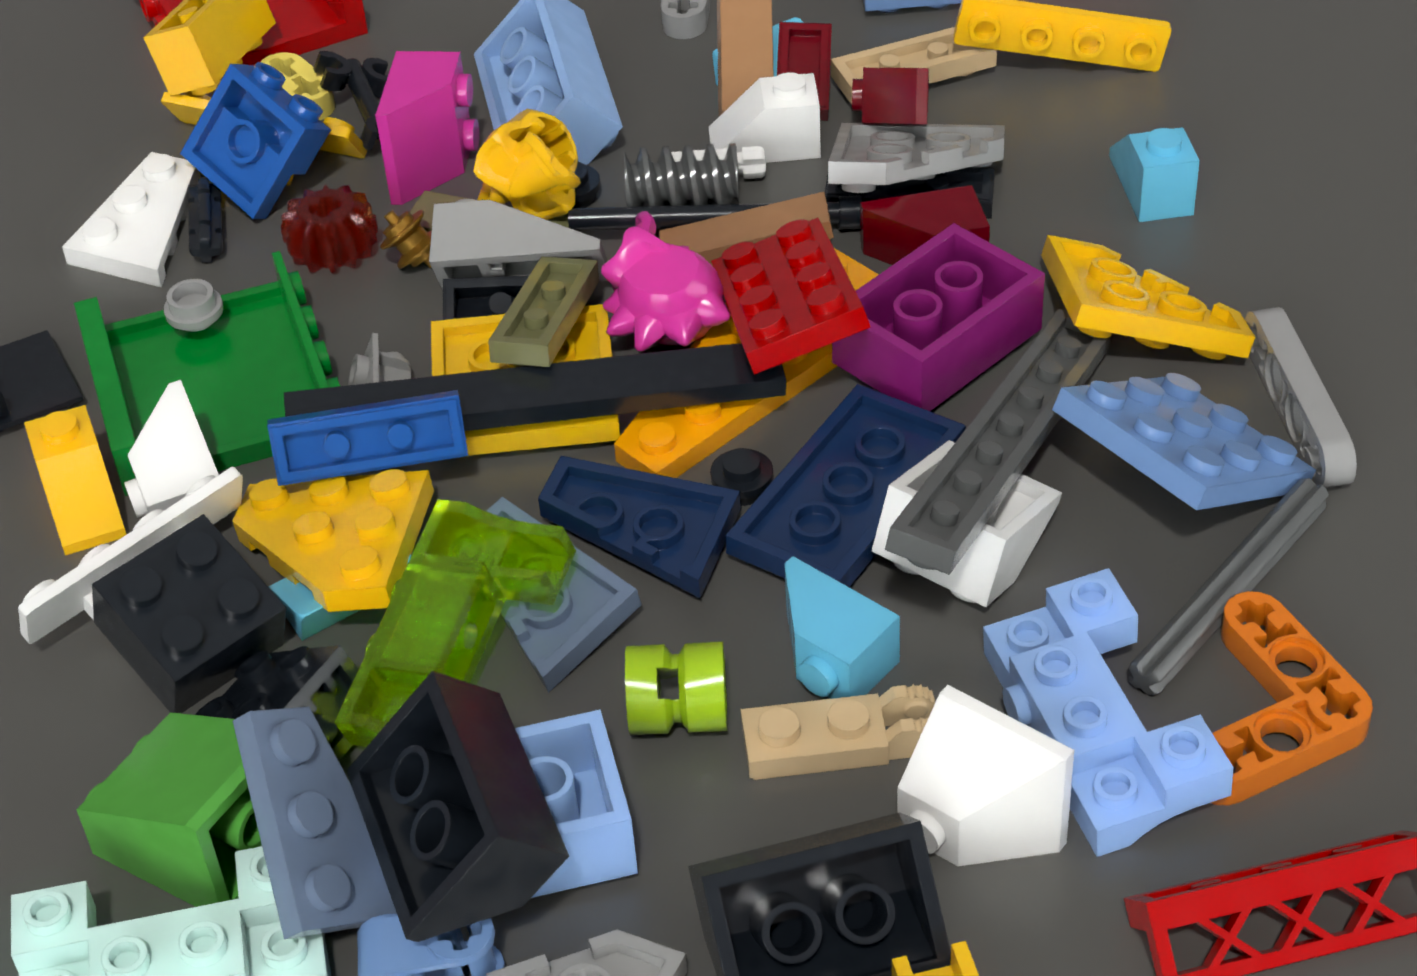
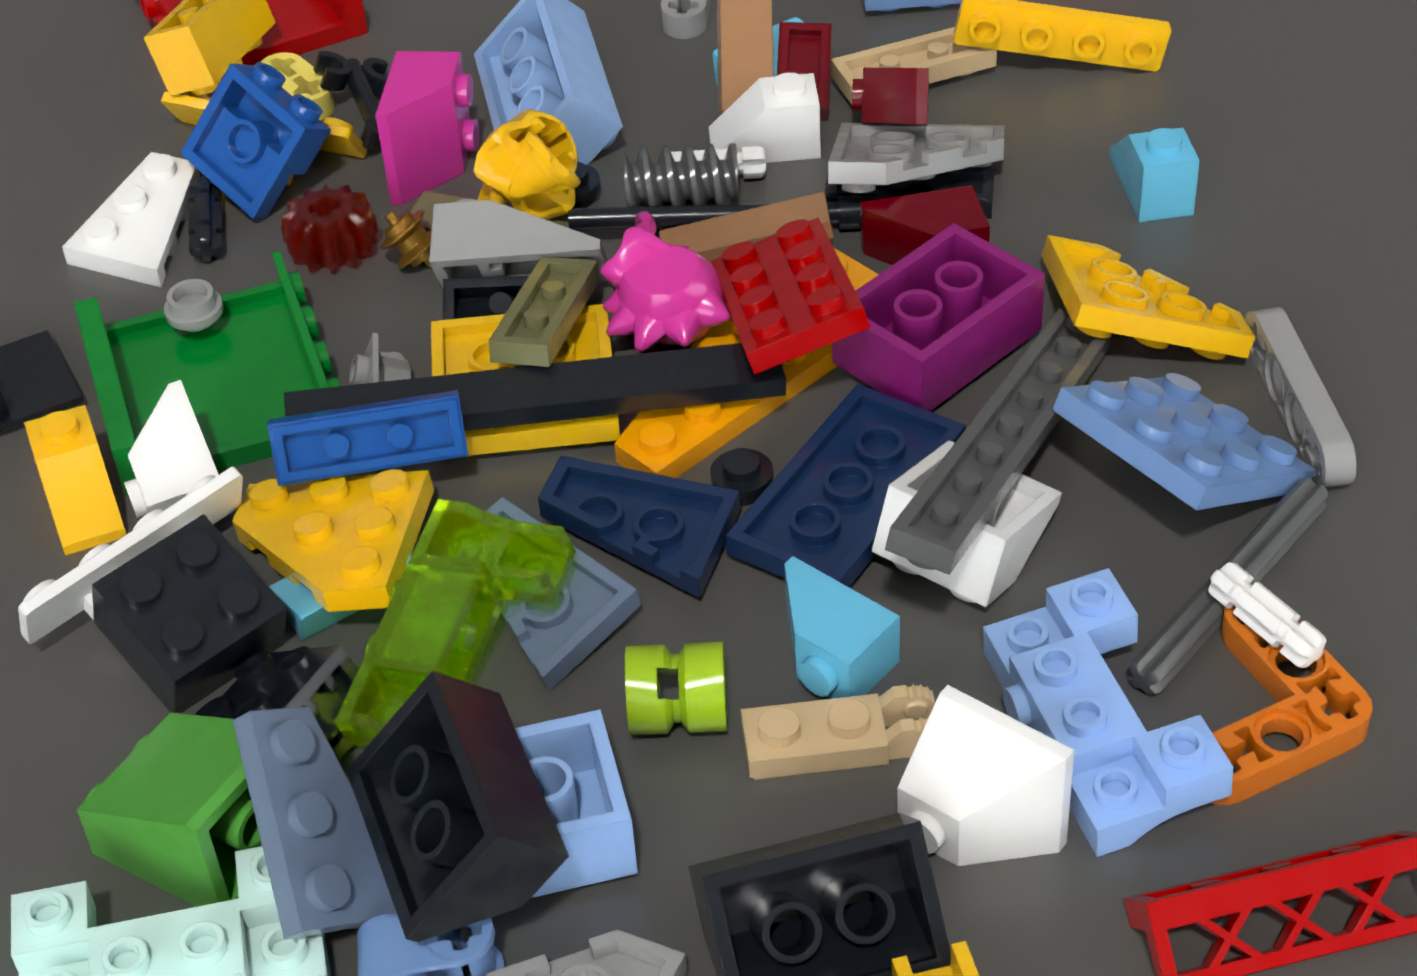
none -> white axle [1208,562,1327,668]

